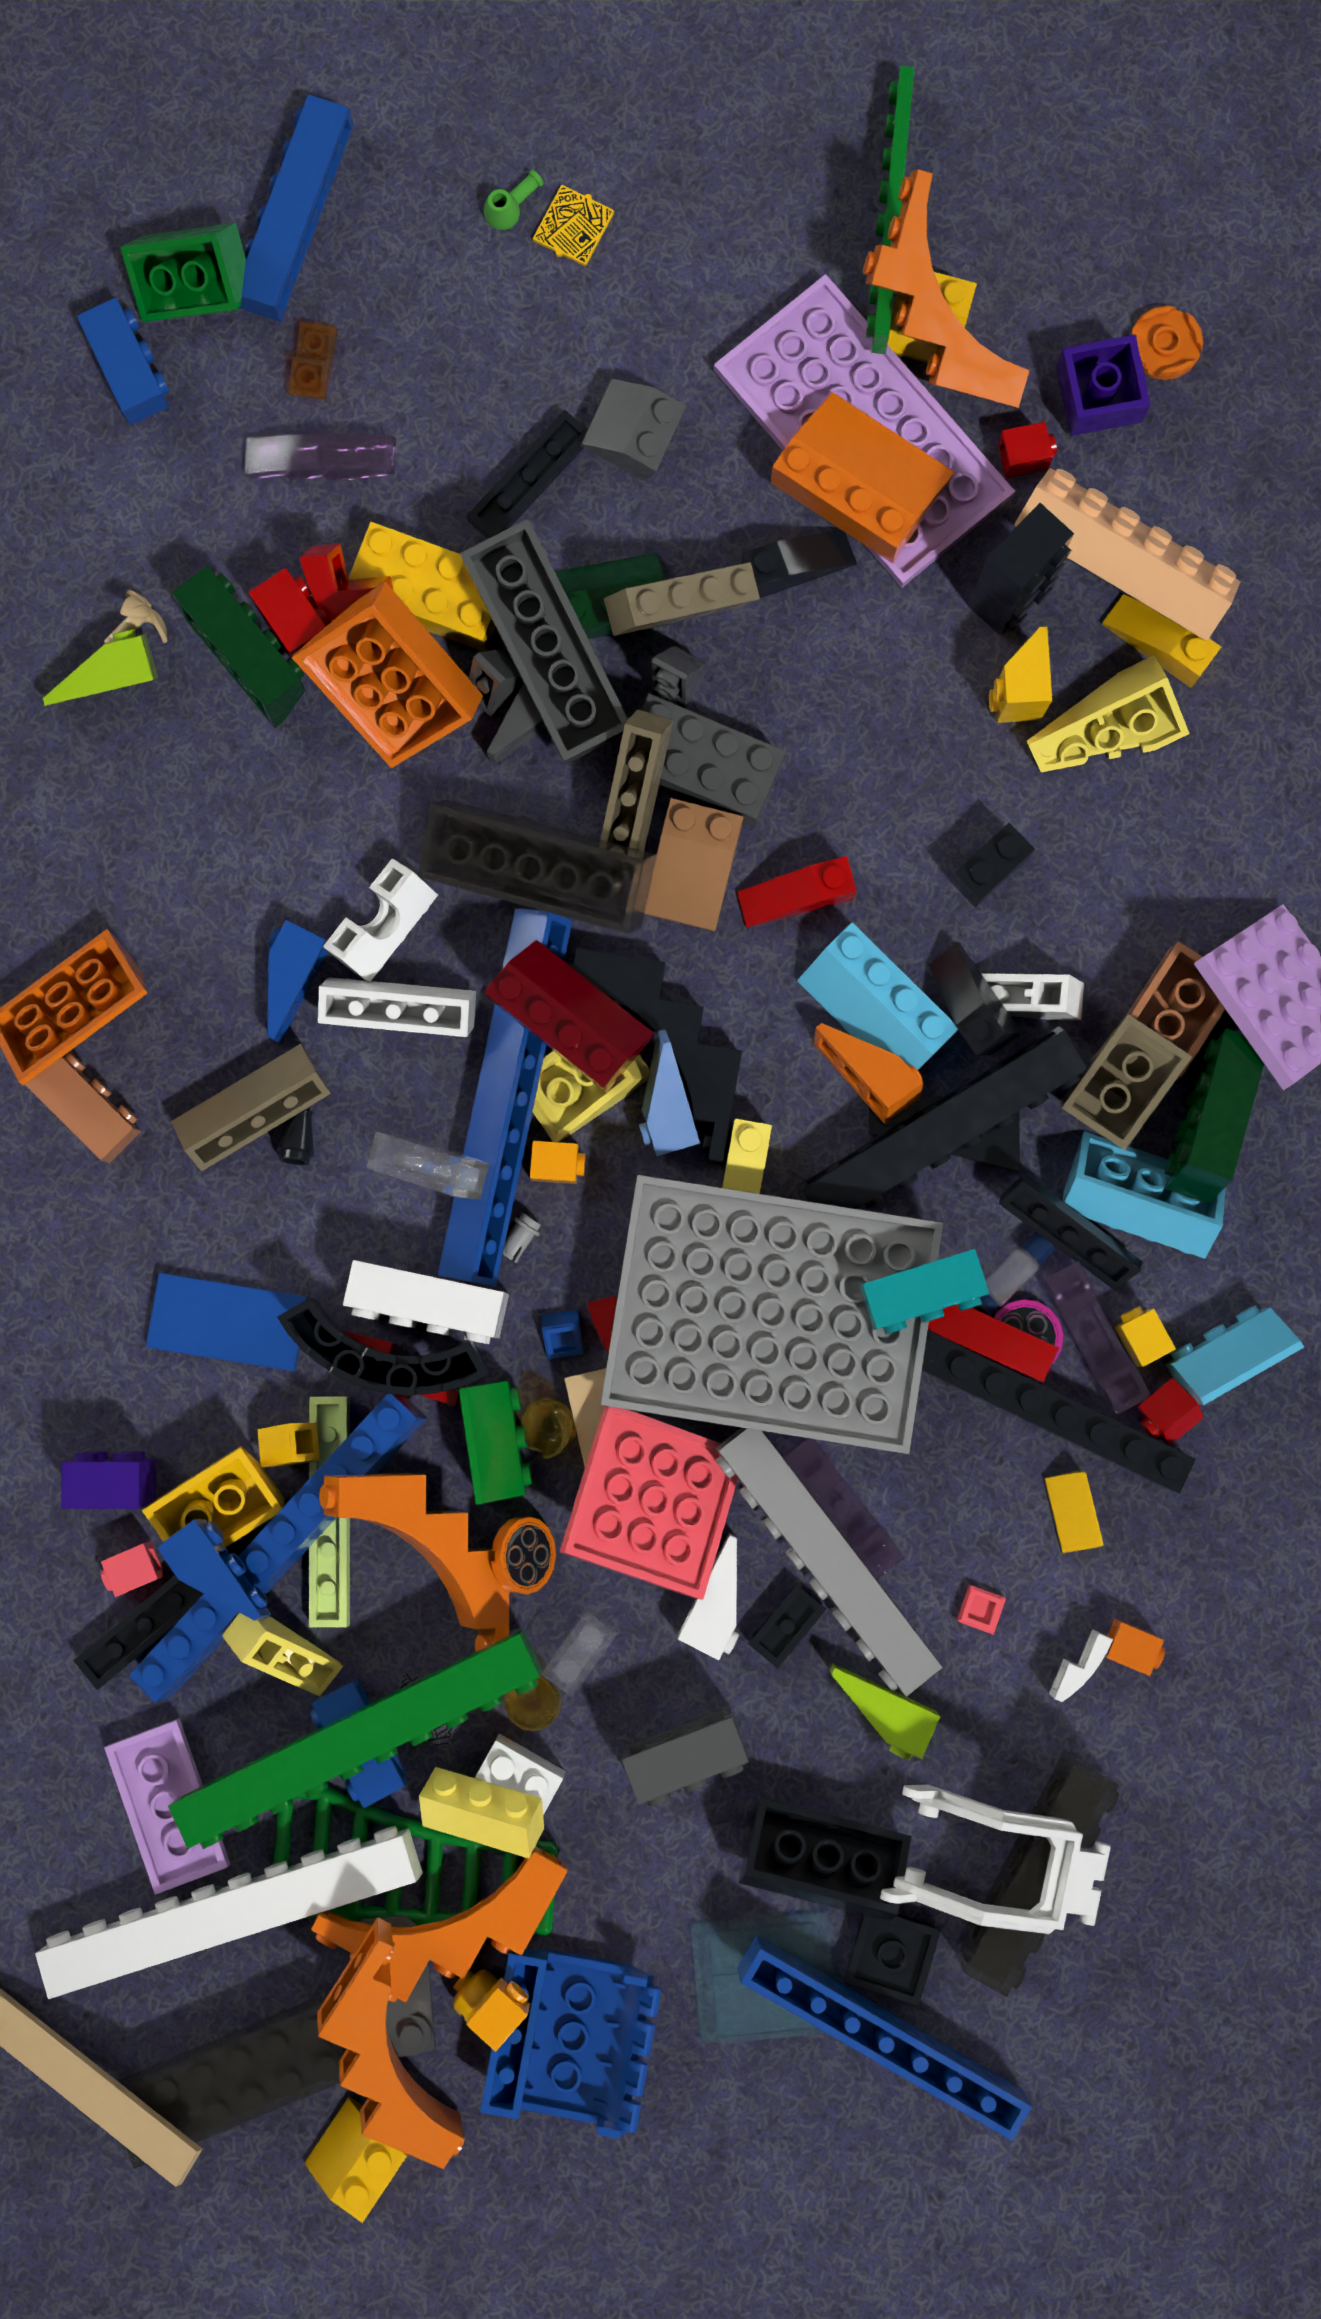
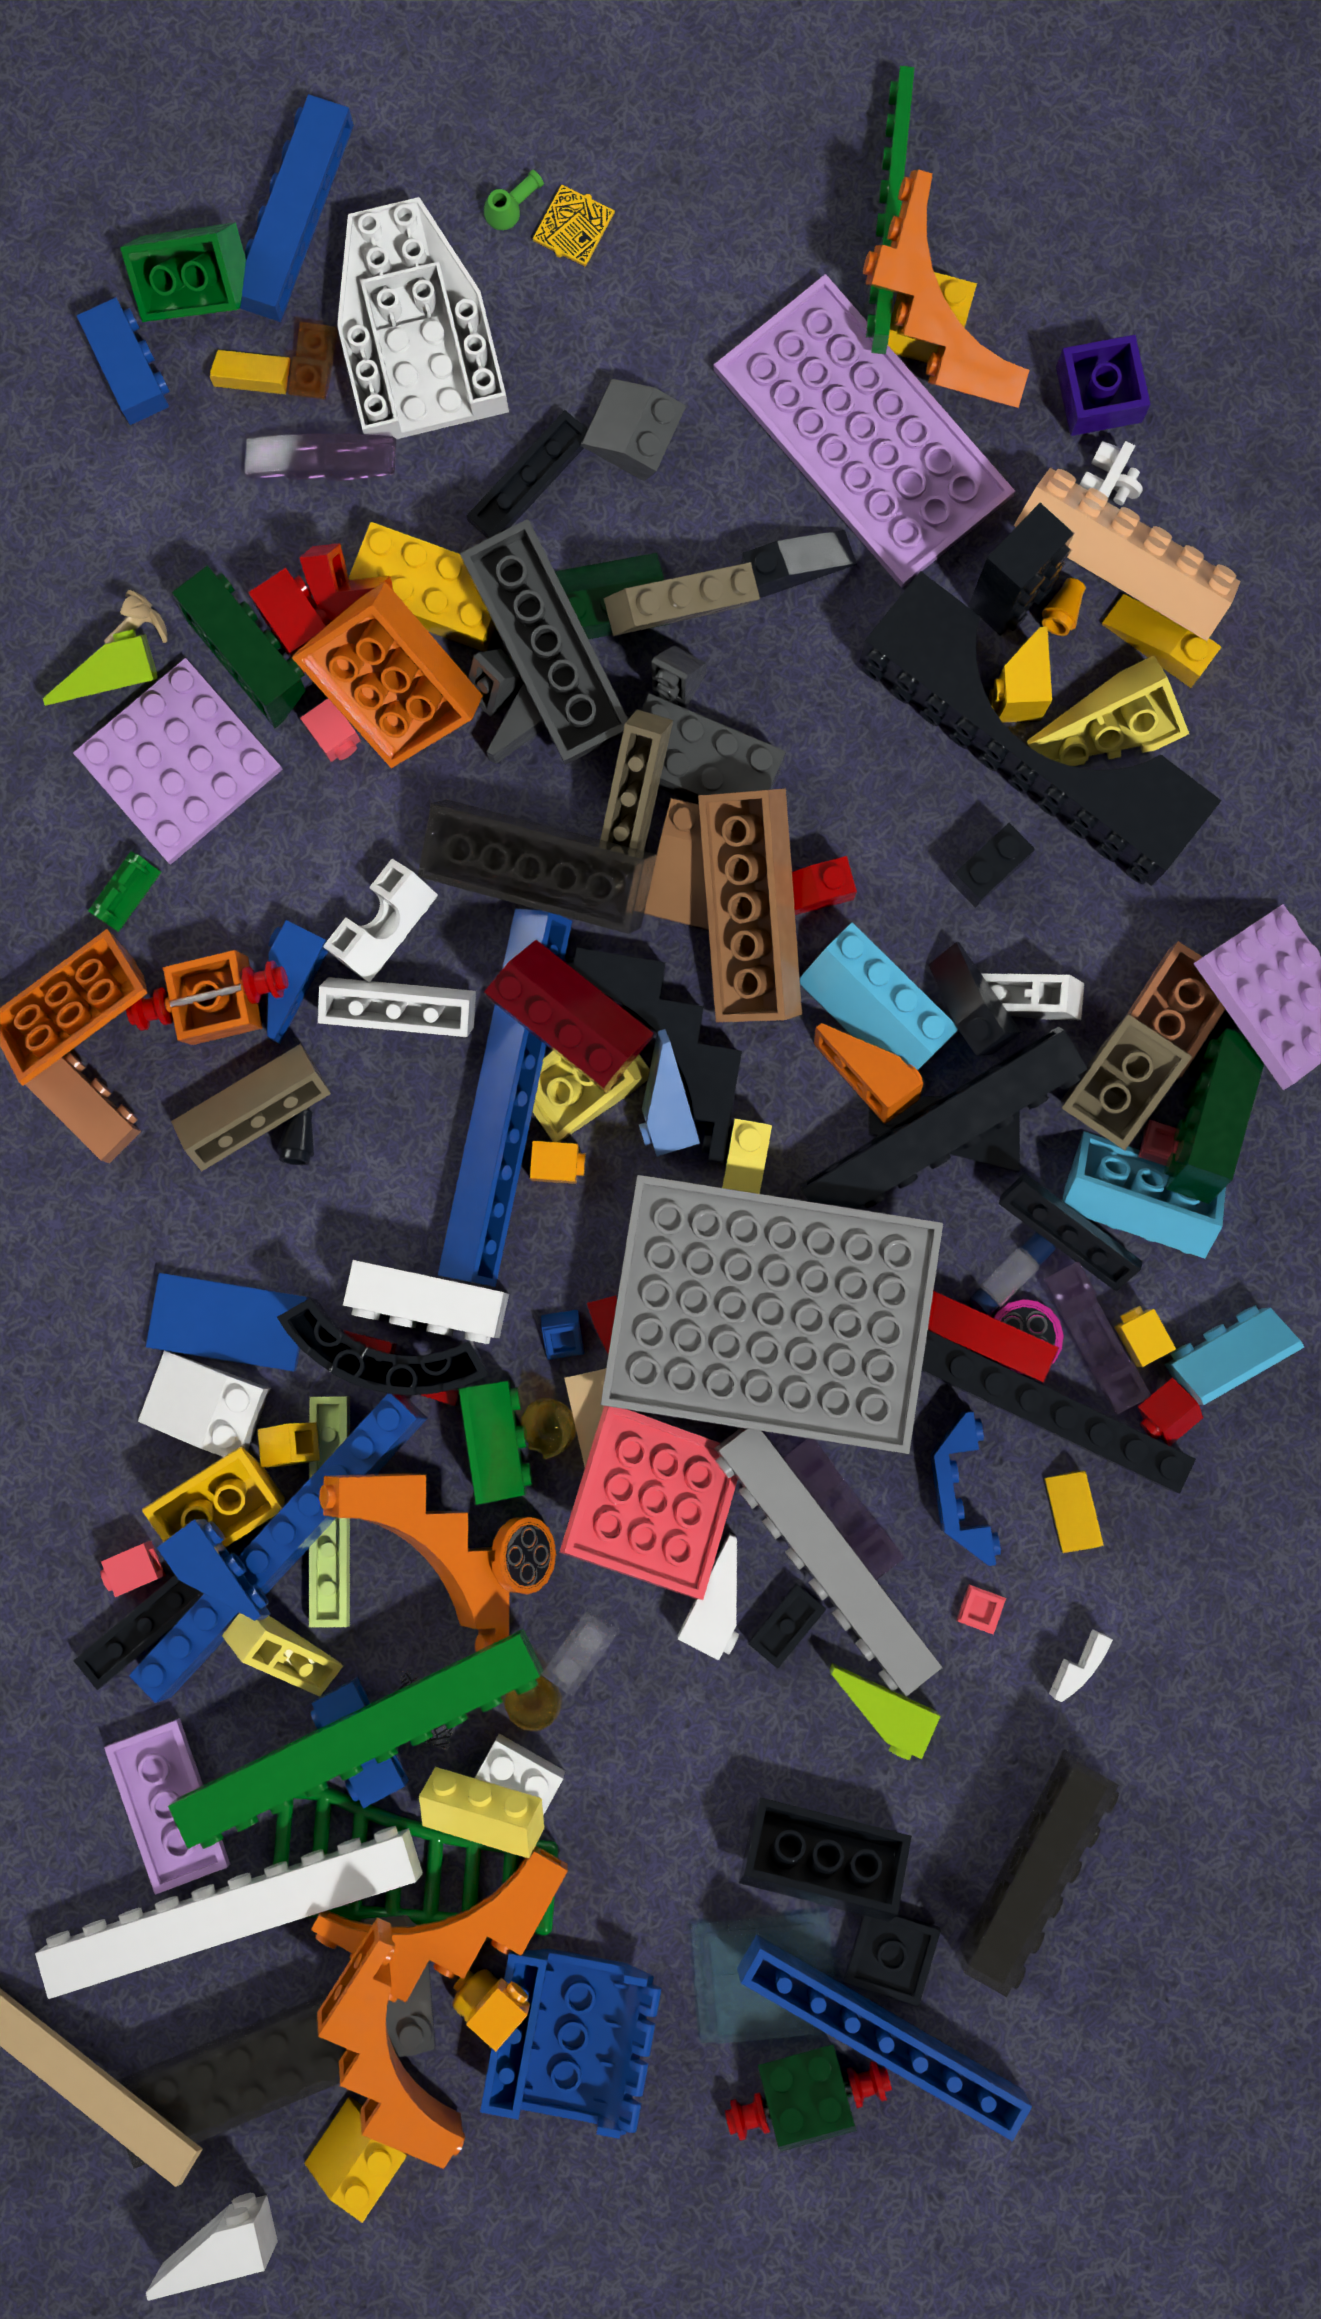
dark purple brick [61,1451,156,1509] -> none
clear brick [366,1131,490,1200] -> none
light grey pin [503,1213,541,1263] -> none
dark grey brick [622,1706,749,1806] -> none
orange slope [771,392,955,564] -> none
teal brick [859,1249,990,1335] -> none
white piece [880,1785,1111,1934] -> none
red brick [998,421,1057,478] -> none
orange brick [1105,1618,1165,1676] -> none
orange tile [1131,306,1203,380] -> none
none -> lavender plate [73,658,283,865]
none -> green hinge [88,851,161,932]
none -> orange brick [126,950,289,1045]
none -> white slope [138,1350,271,1457]
none -> white slope [146,2193,278,2301]
none -> yellow slope [210,350,290,394]
none -> coral brick [300,698,361,762]
none -> white wedge [337,197,509,446]
none -> medium nougat slope [698,788,802,1022]
none -> dark green brick [725,2044,892,2152]
none -> black arch [859,571,1222,886]
none -> blue slope [930,1411,1001,1566]
none -> light orange cone [1042,578,1086,636]
none -> white hips [1080,441,1143,505]
none -> coral tile [1138,1120,1179,1166]

